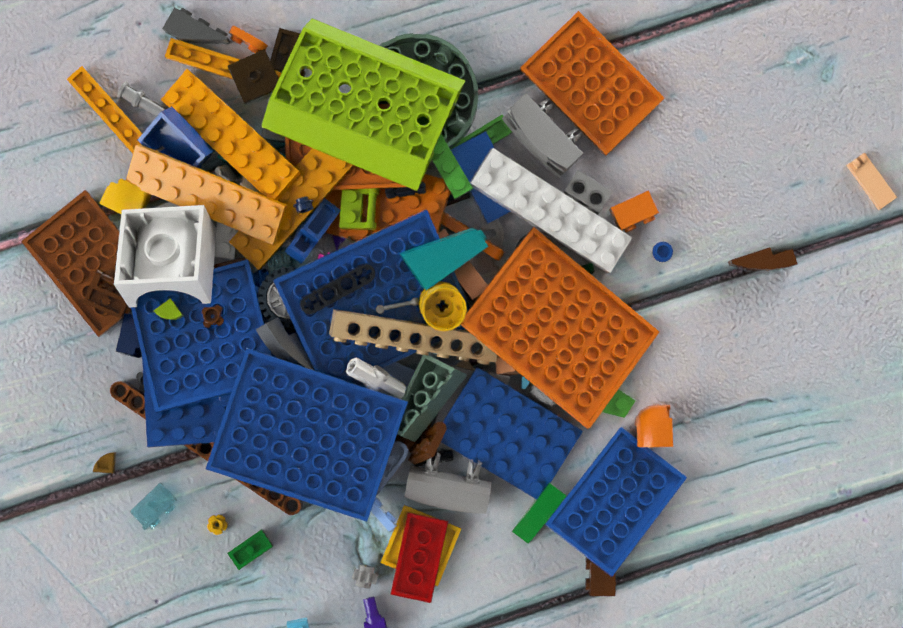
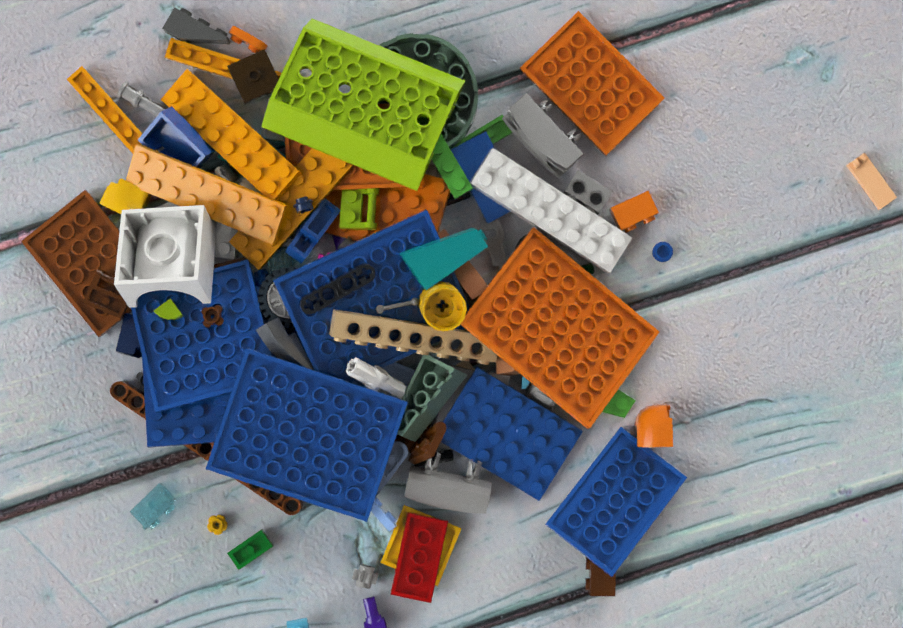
pearl gold tile [93,452,116,473] -> none
dark brown plate [270,28,306,77] -> none
black axle [385,181,426,199] -> none
orange beam [441,212,505,261] -> none
green slope [512,483,567,544] -> none
reddish brown slope [728,247,798,271] -> none

